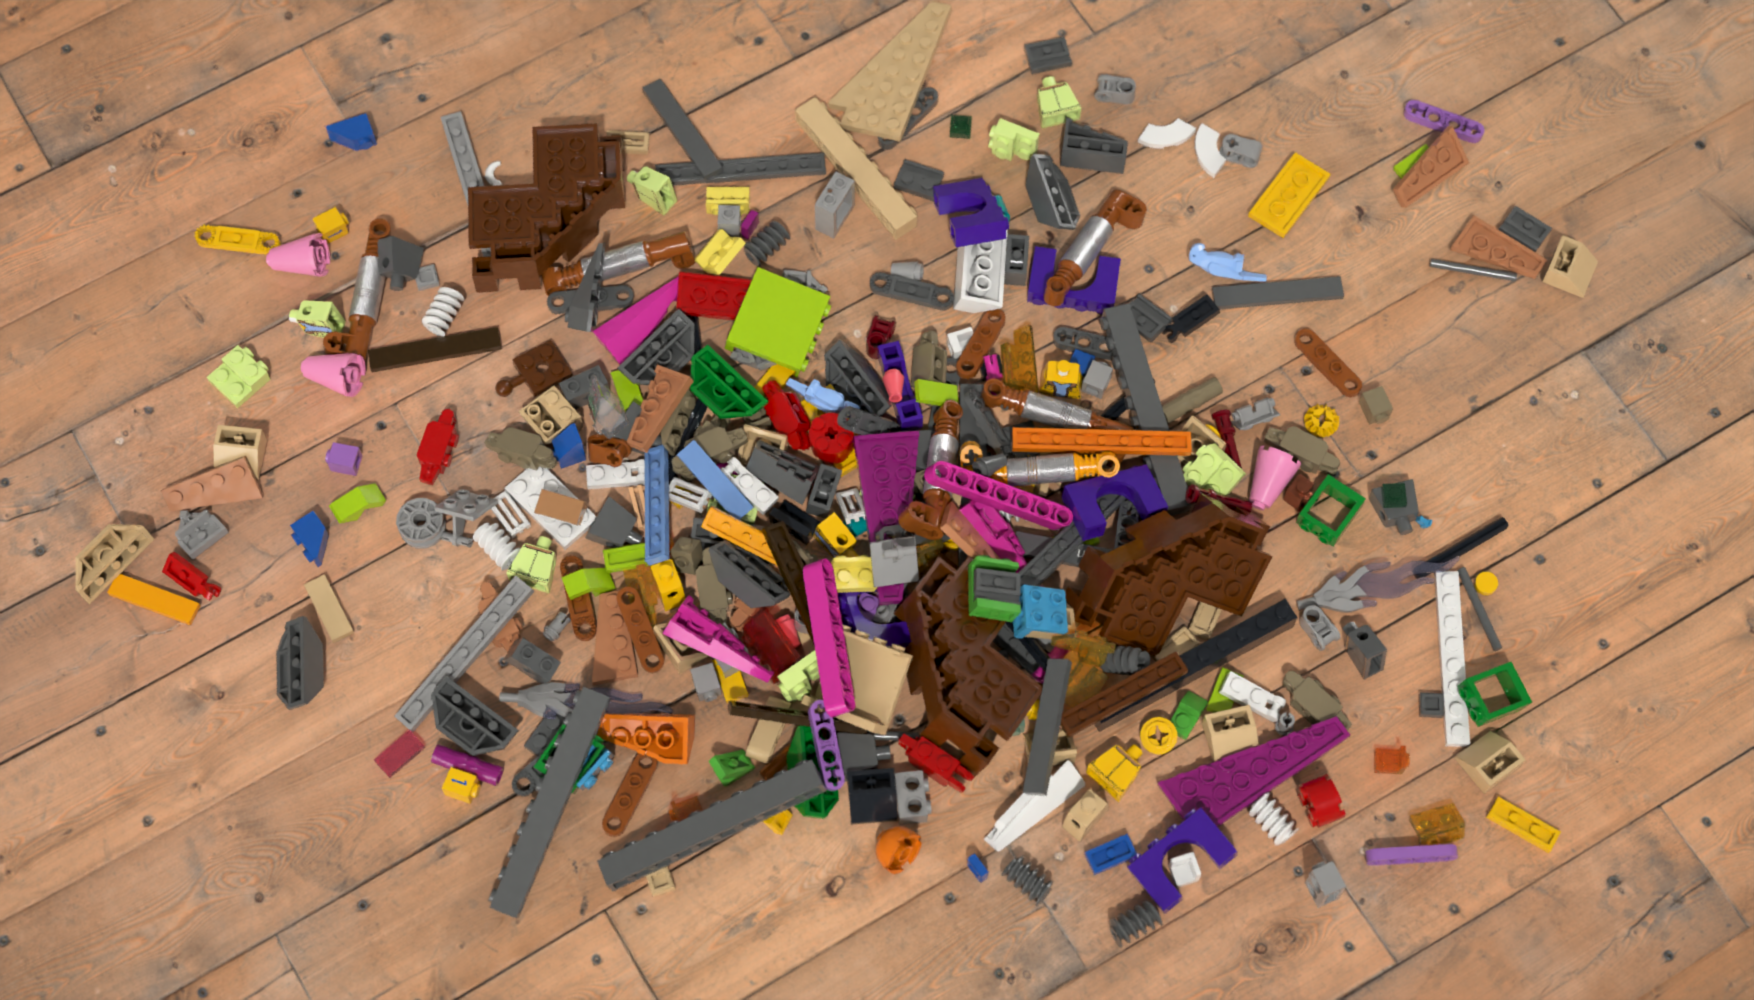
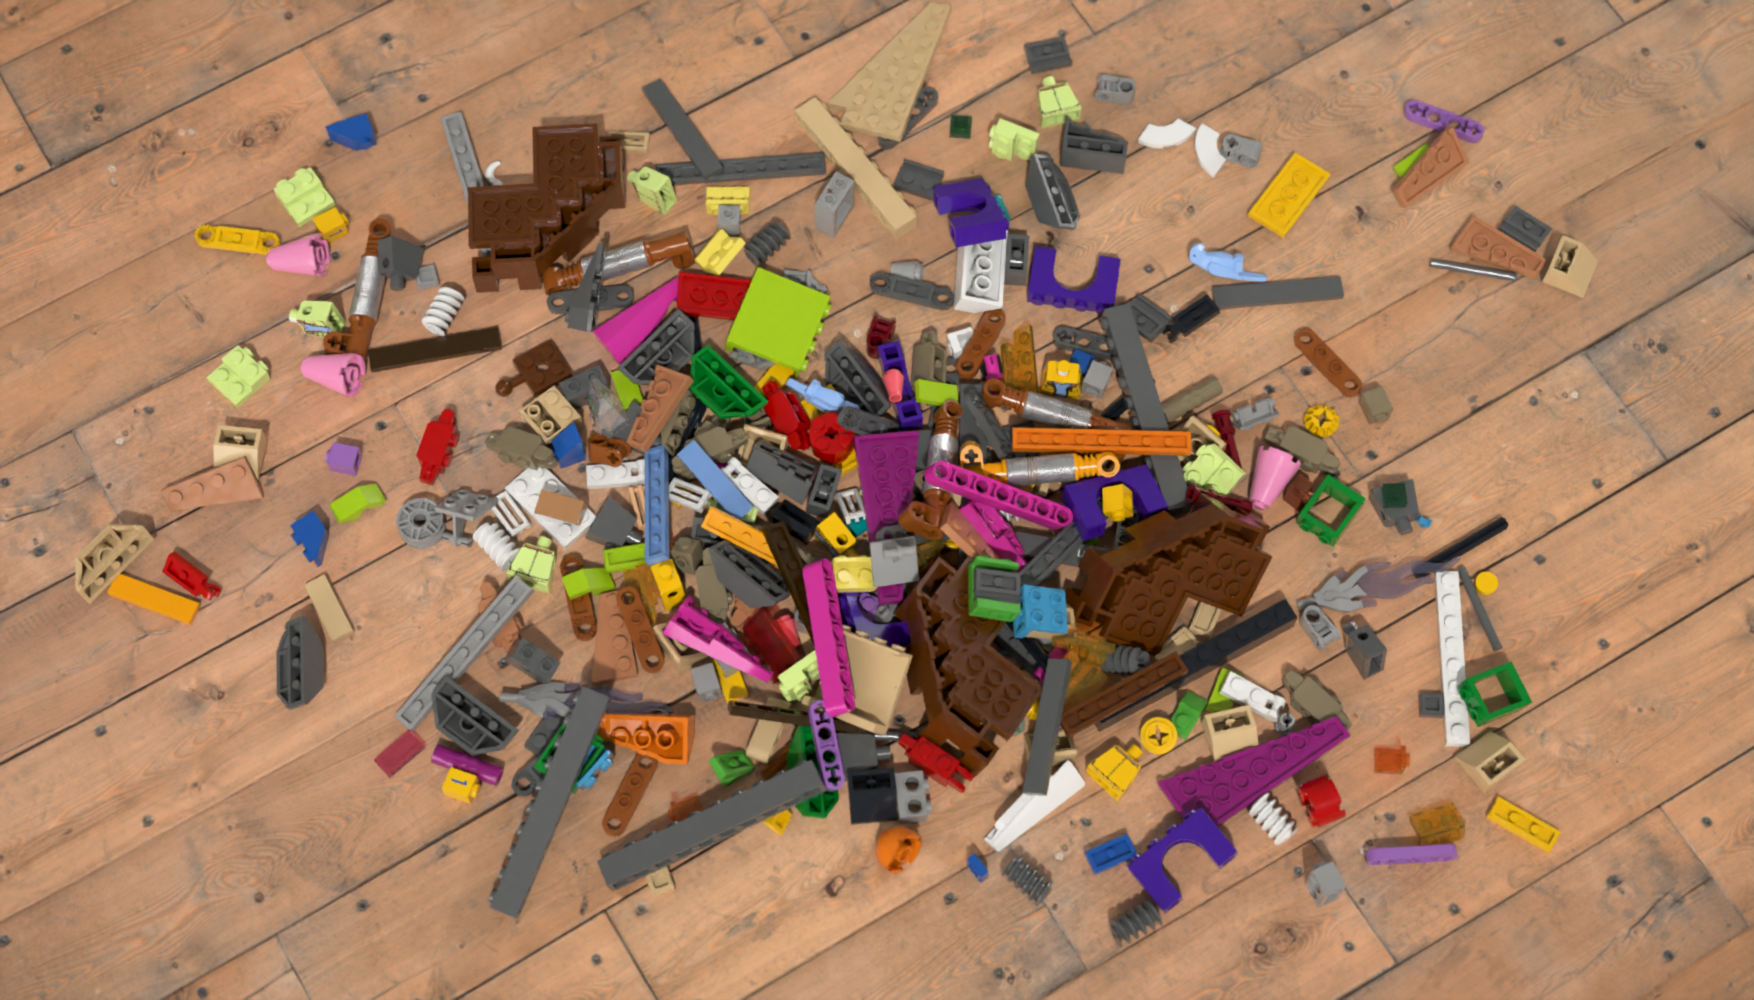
light grey slope [175,510,229,560] -> none
light grey pin [543,612,571,641] -> none
magenta tile [741,210,759,239] -> none
dark grey cone [972,453,1007,478] -> none
dark orange piece [1043,190,1147,306] -> none
tan torso [1062,789,1109,842] -> none
white panel [1168,852,1201,888] -> none
none -> yellowish green plate [274,167,336,228]
none -> yellow brick [1102,484,1133,521]

